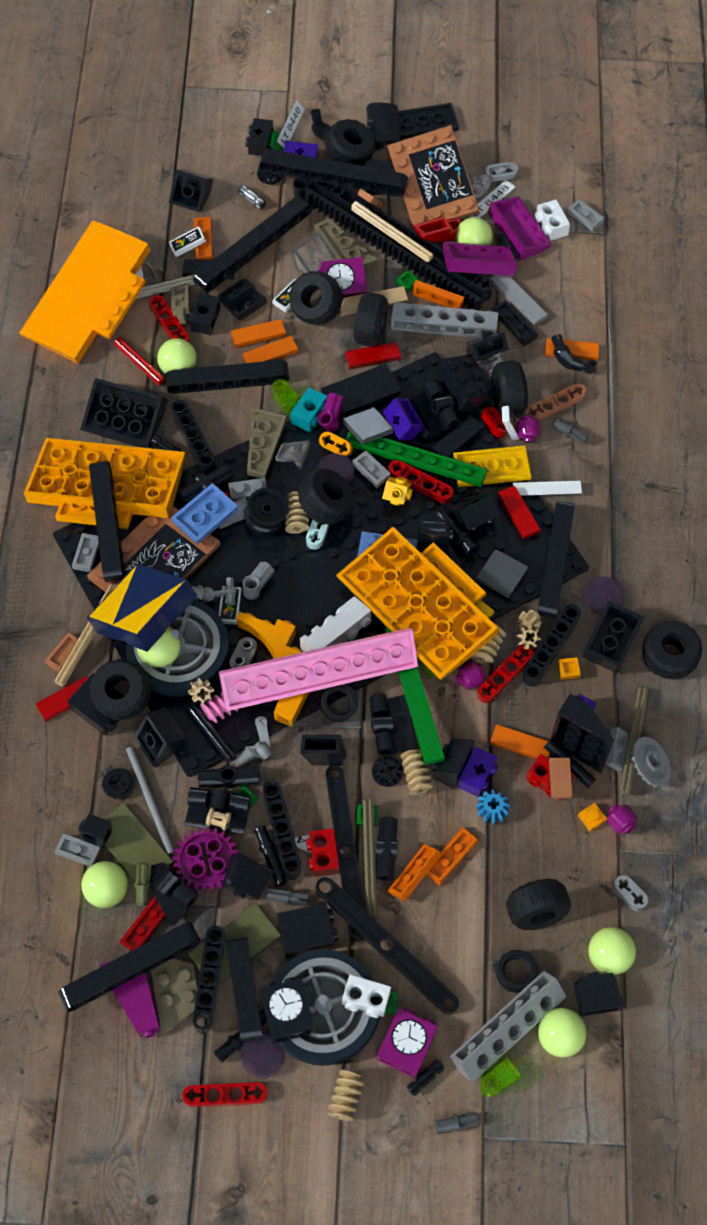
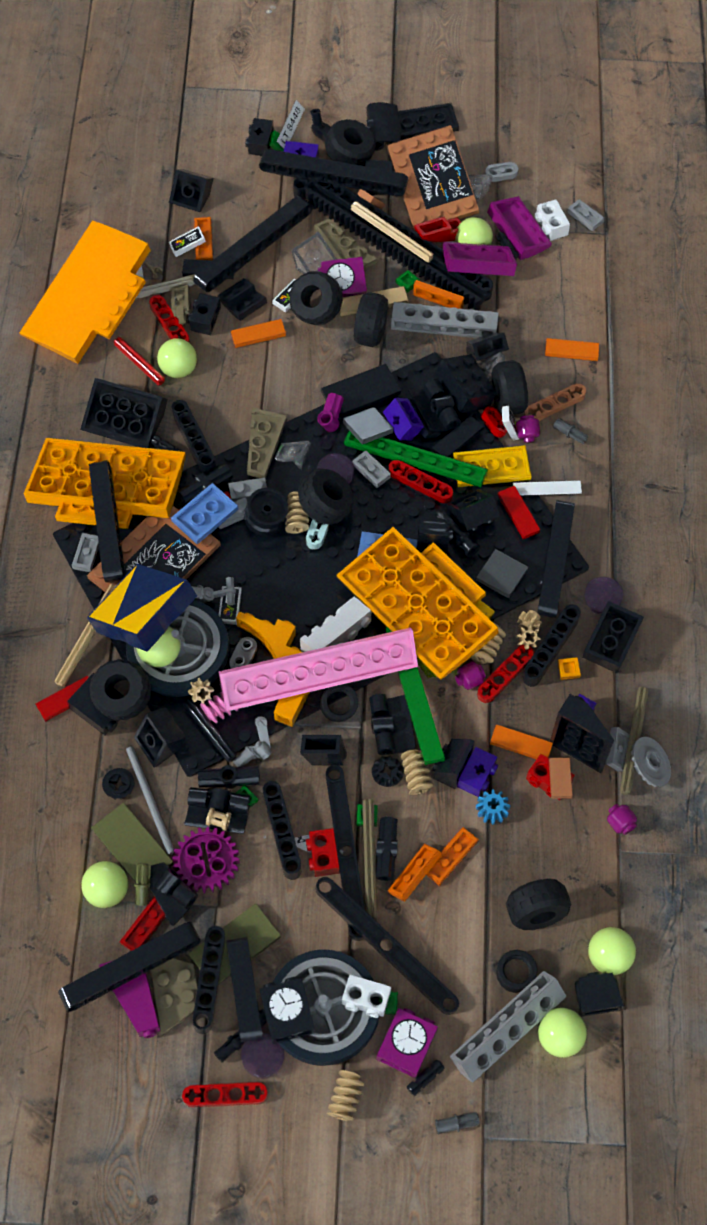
nougat tile [44,632,79,672] -> none
light grey plate [54,834,101,867] -> none
black brick [79,814,112,849] -> none
black beam [166,360,290,394] -> none
black torso [222,853,274,900] -> none
axle [238,184,266,209] -> none
orange tile [243,336,298,363] -> none
light grey piece [243,562,274,600] -> none
black pin [254,826,288,887] -> none
black gear [257,167,283,185] -> none
dark grey axle [266,888,308,907] -> none
clear neon green piece [273,379,301,415] -> none
black brick [277,903,338,959] -> none
teal brick [291,387,327,432] -> none
light orange beam [319,432,353,457] -> none
red tile [345,342,401,369] -> none
yellow brick [382,477,413,506] -> none
white sticker [469,180,515,218] -> none
clear neon green piece [480,1057,522,1097] -> none
light grey tile [490,275,548,326] -> none
black tile [492,300,538,346] -> none
black pin [543,739,597,789] -> none
black arm [551,334,597,374] -> none
light orange plate [578,803,607,831] -> none
light grey beam [613,875,648,911] -> none
black tyre [642,620,702,680] -> none

